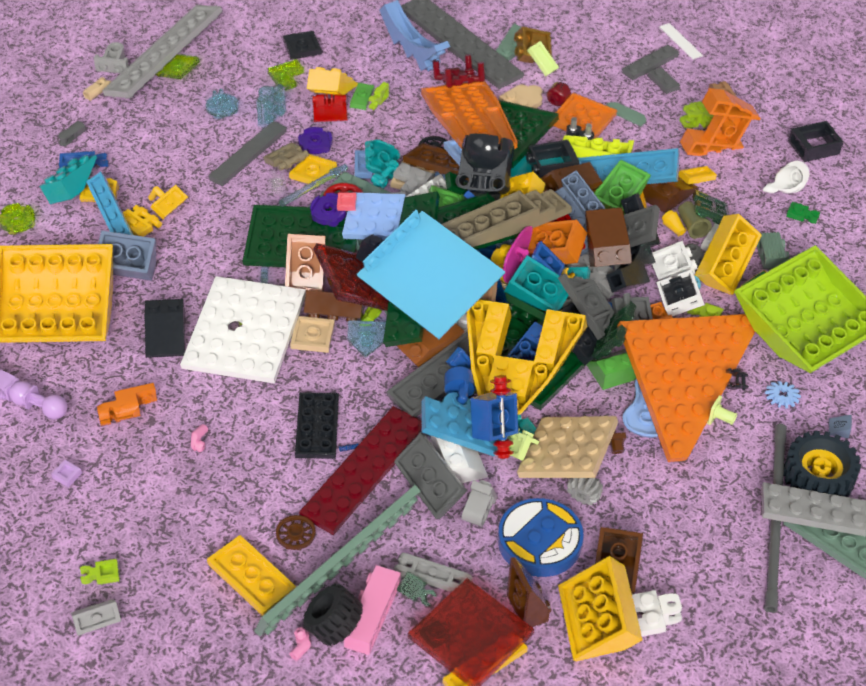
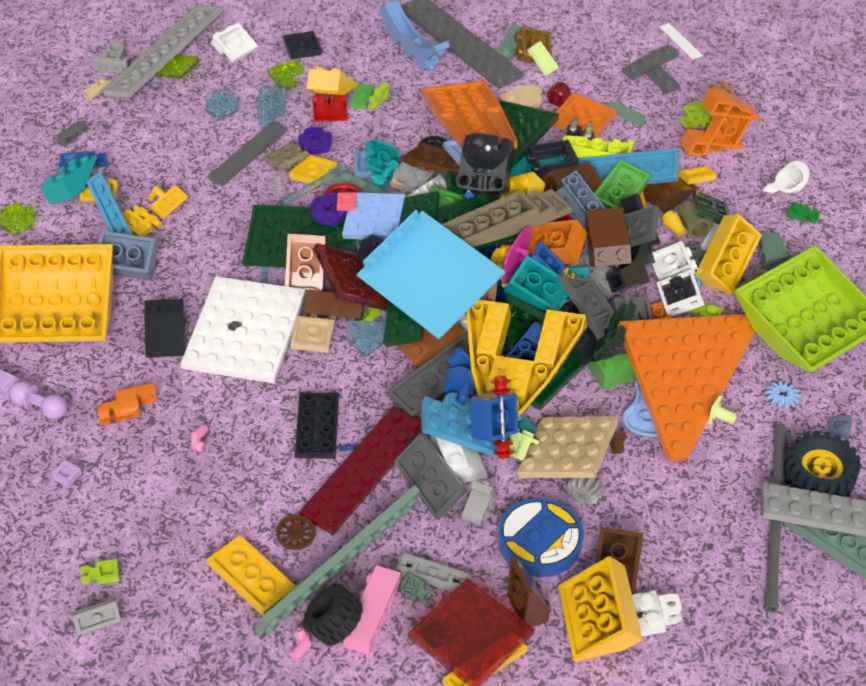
dark red plate [432,54,485,88] -> none
black piece [726,368,749,391] -> none
black window [788,121,843,162] -> none
none -> white plate [211,23,258,63]

